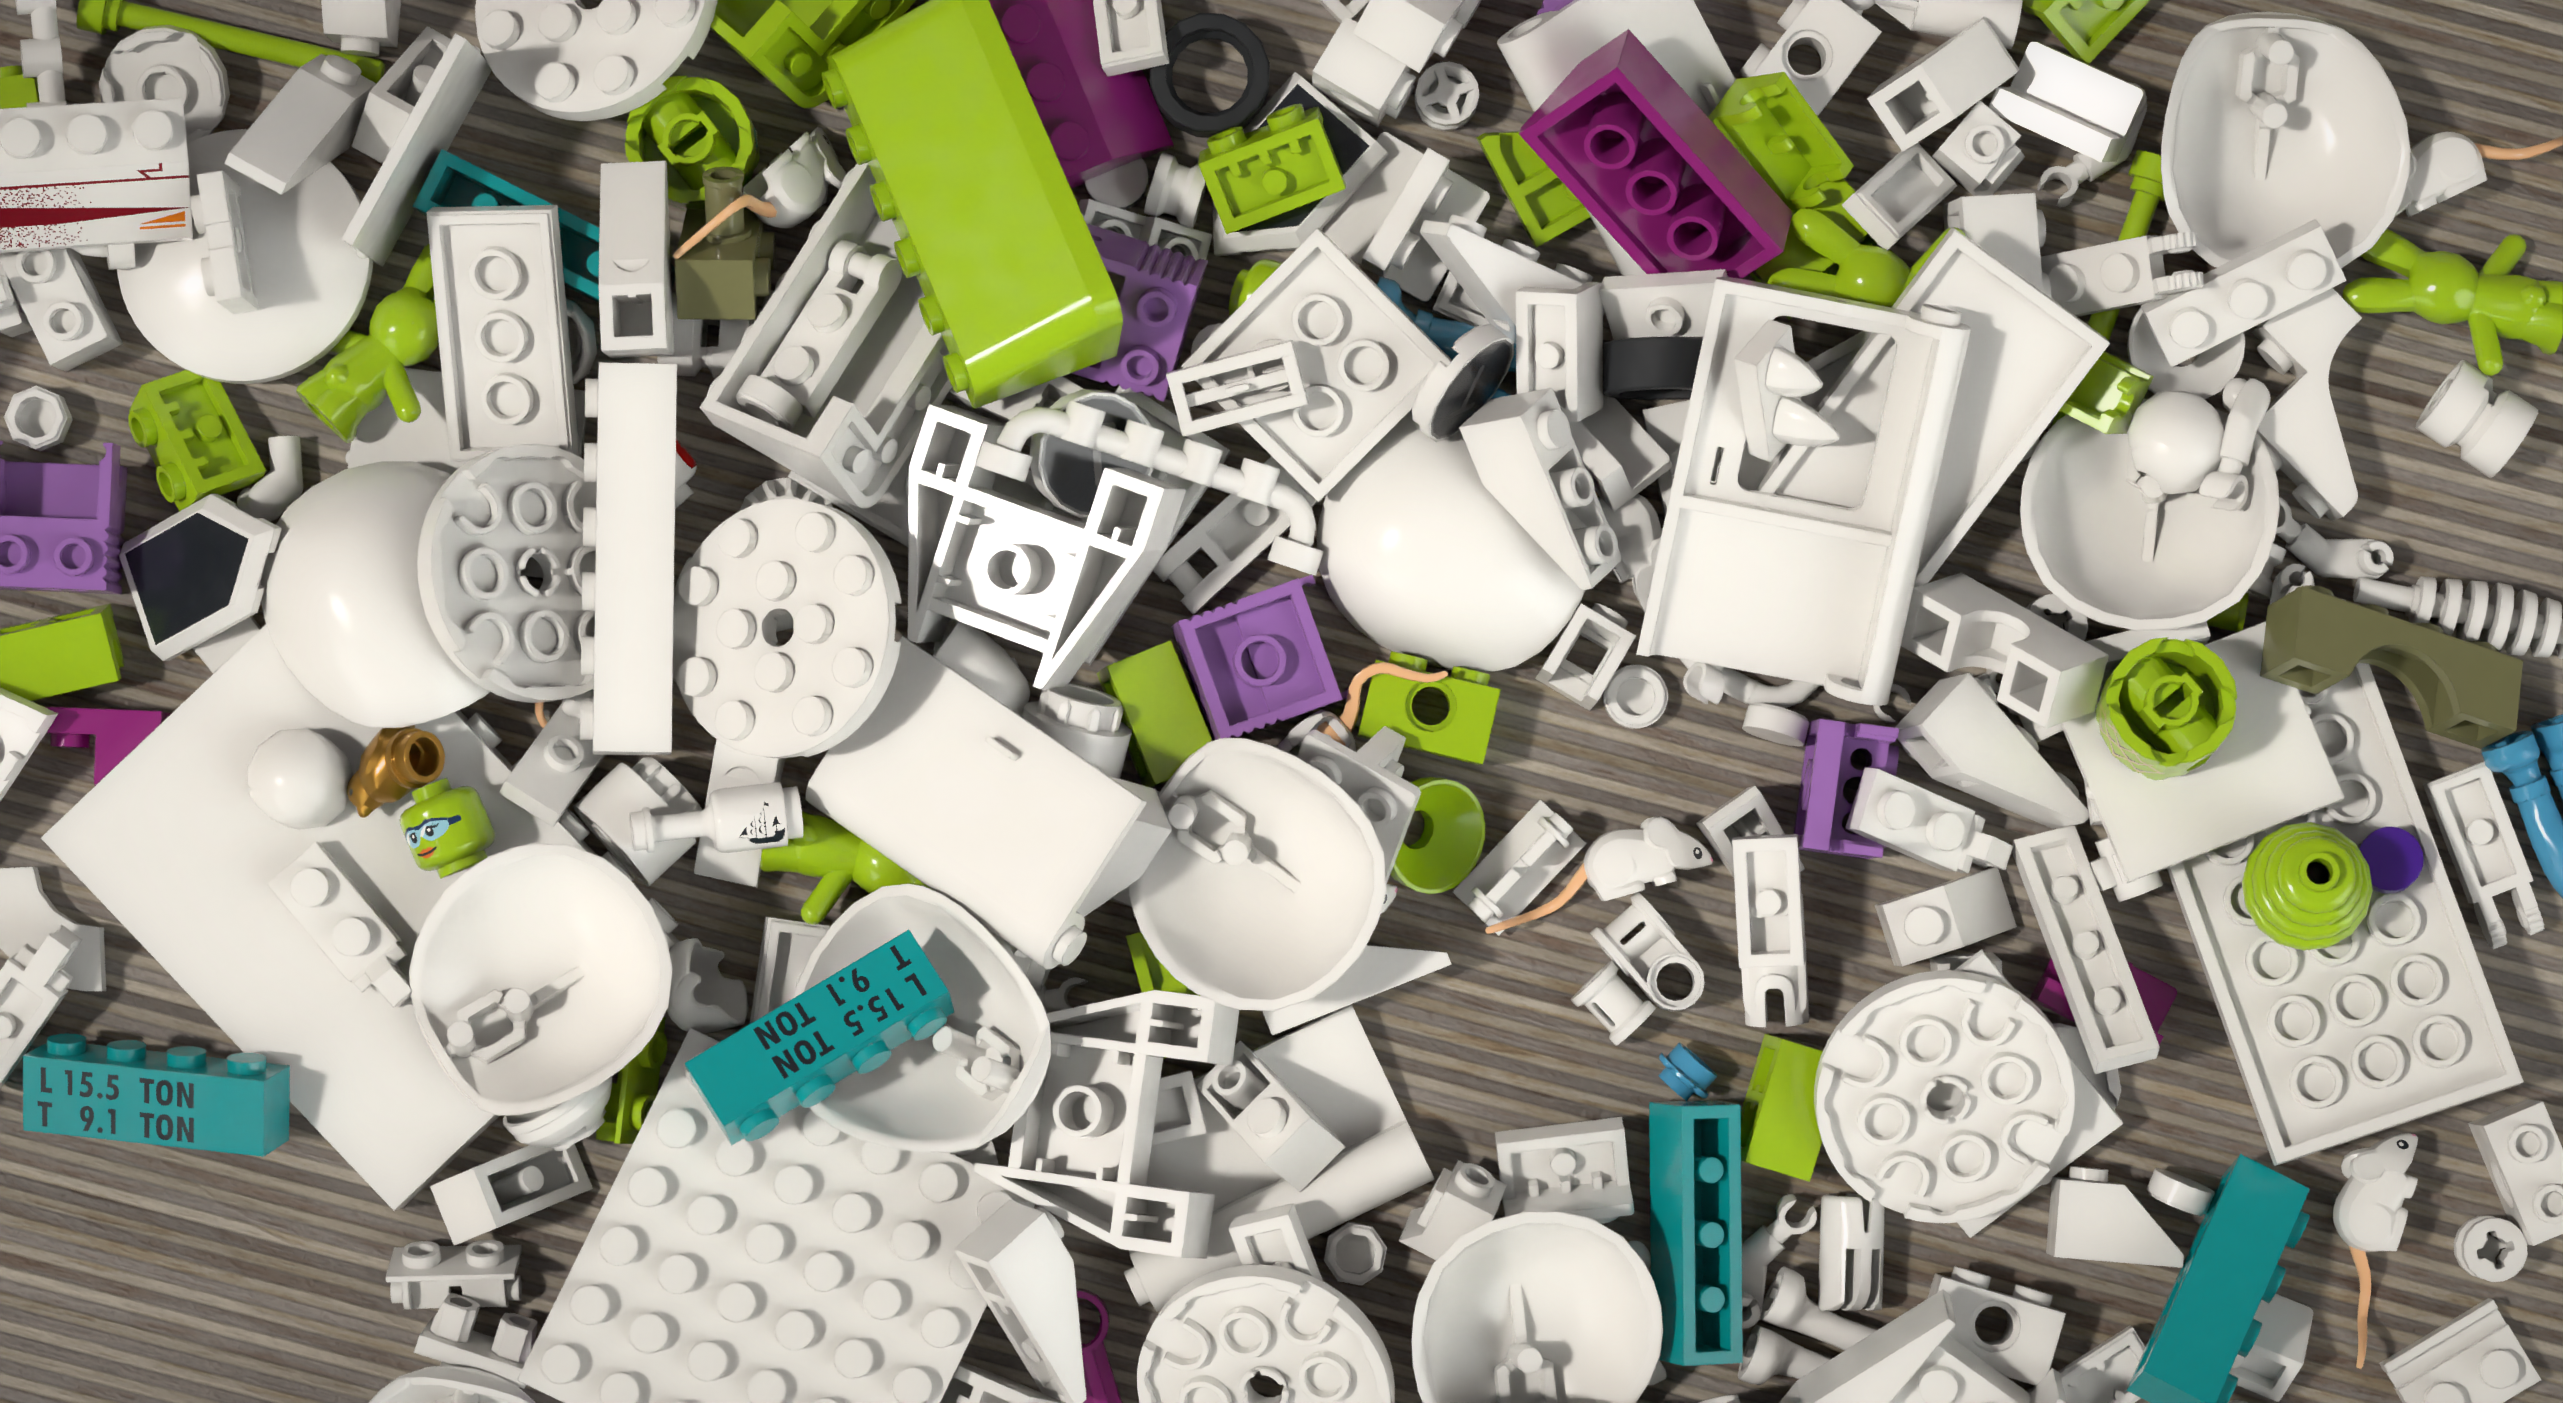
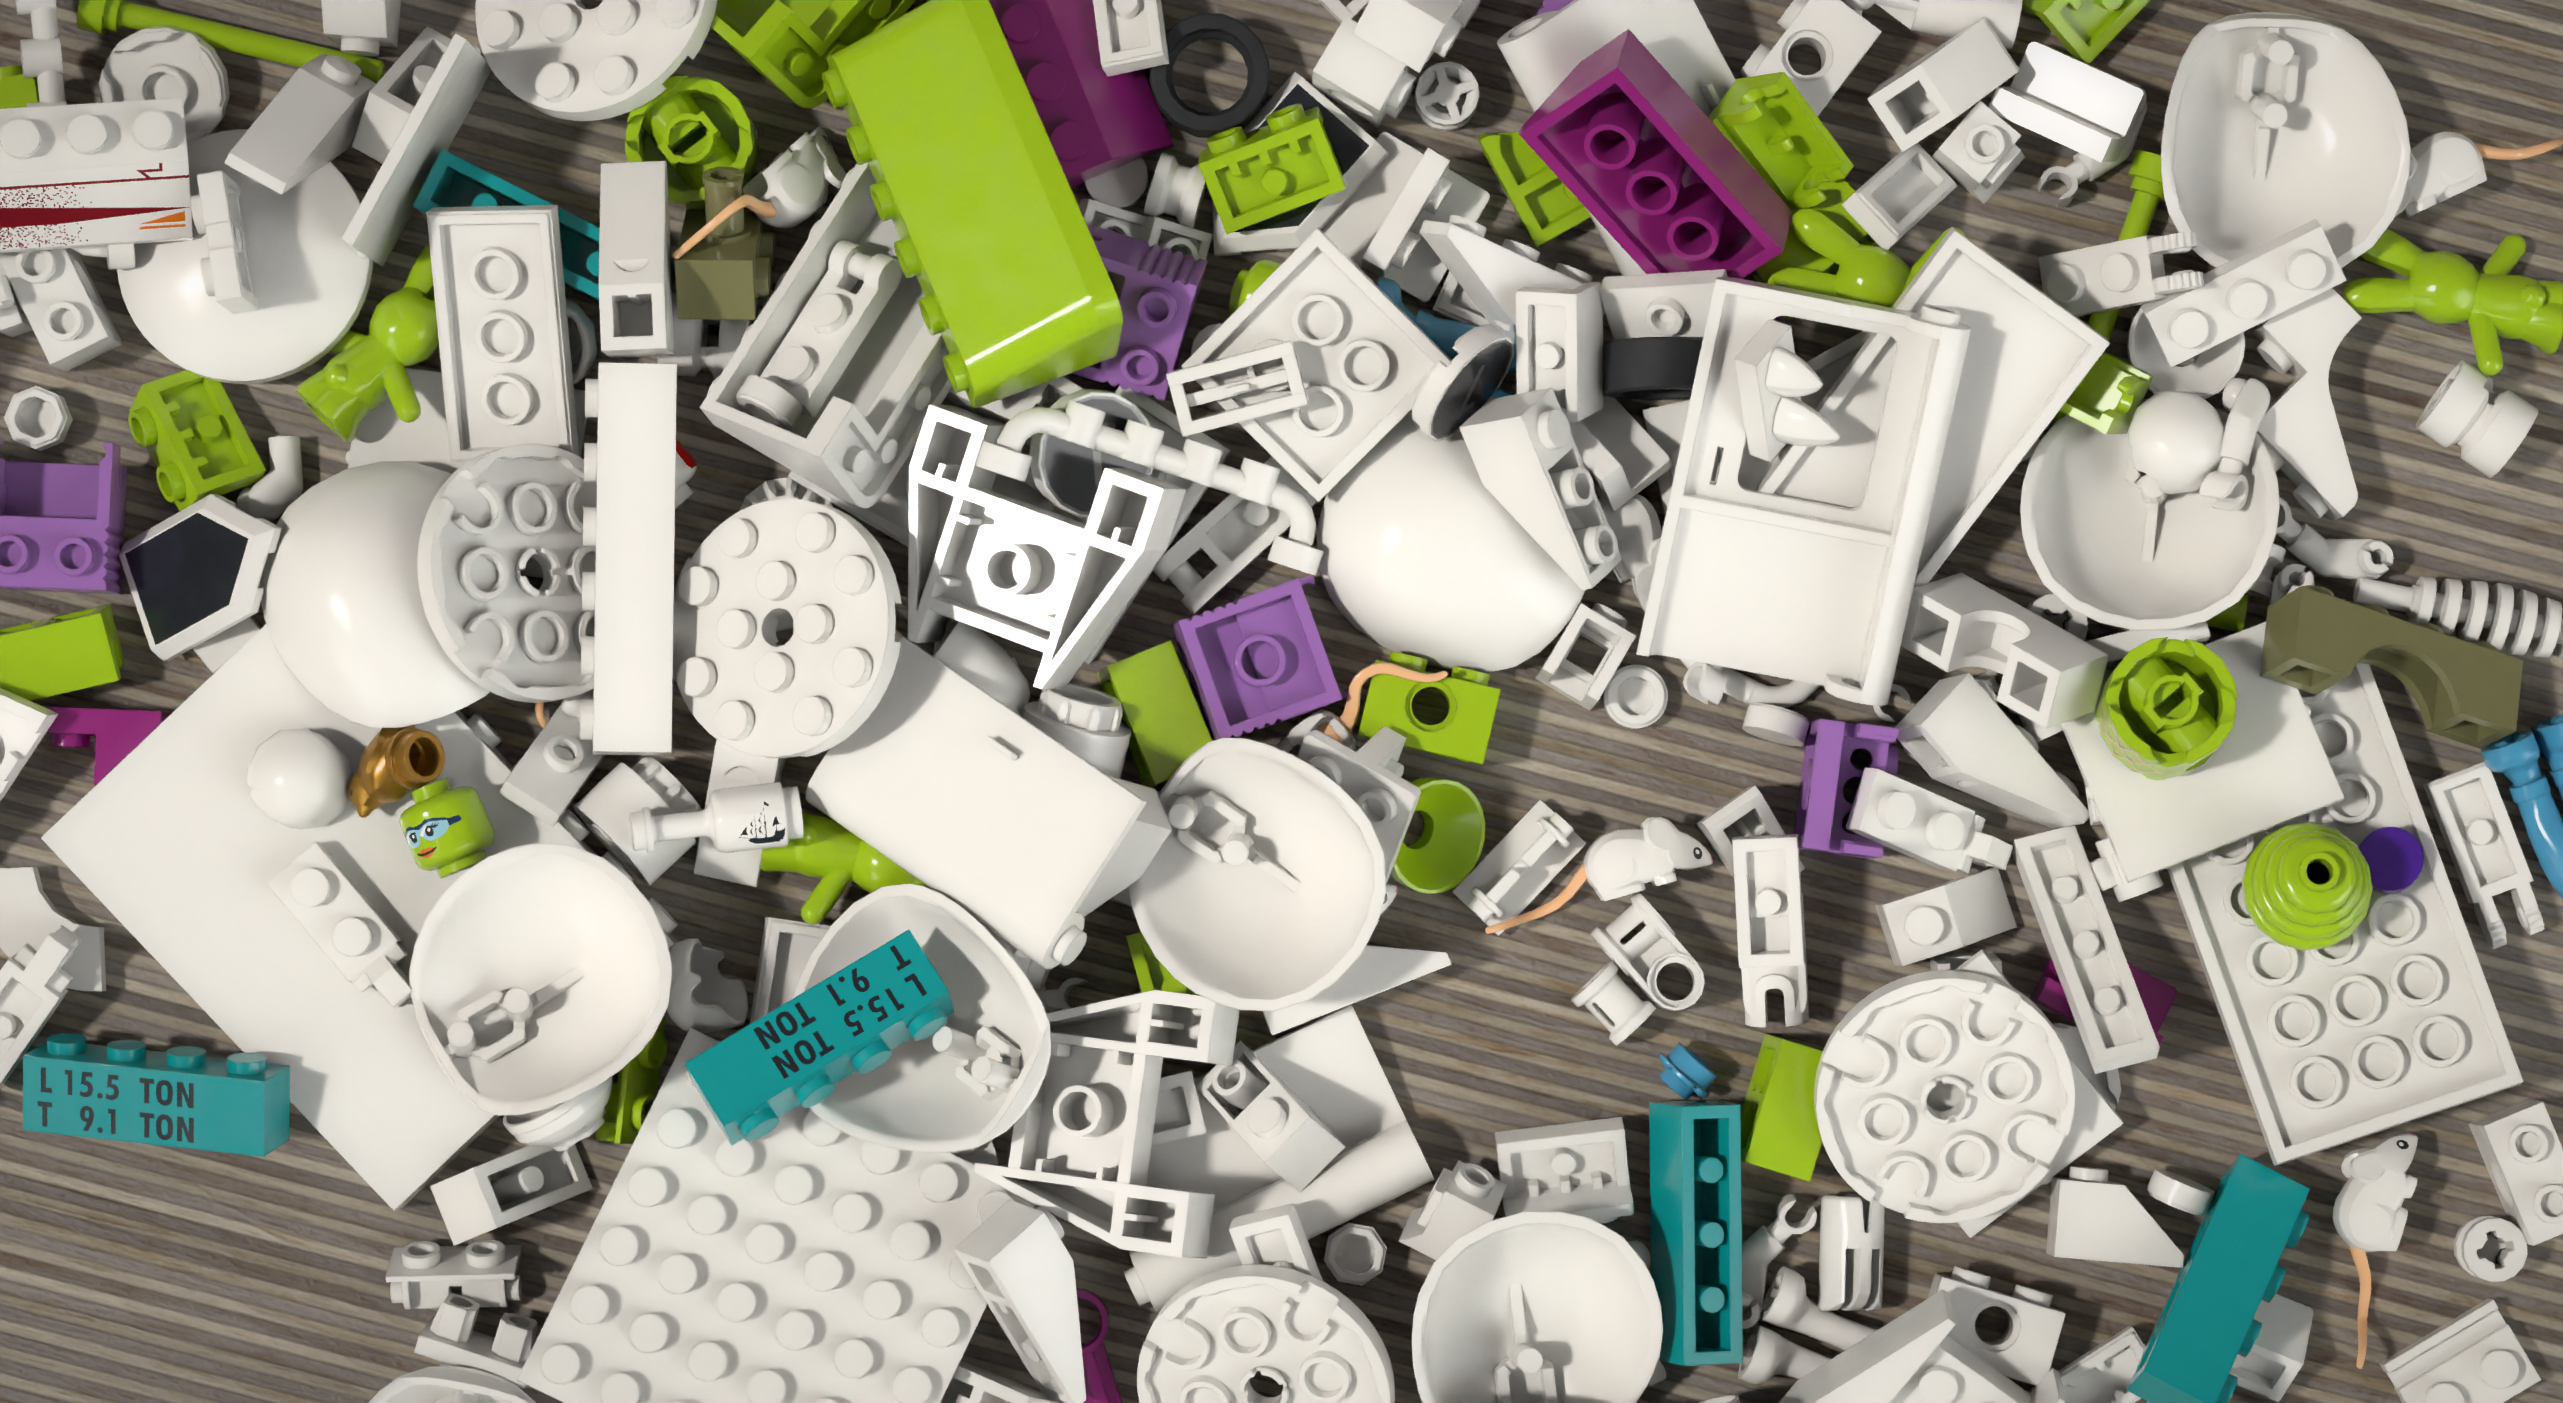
white slope [1943,193,2051,298] -> none

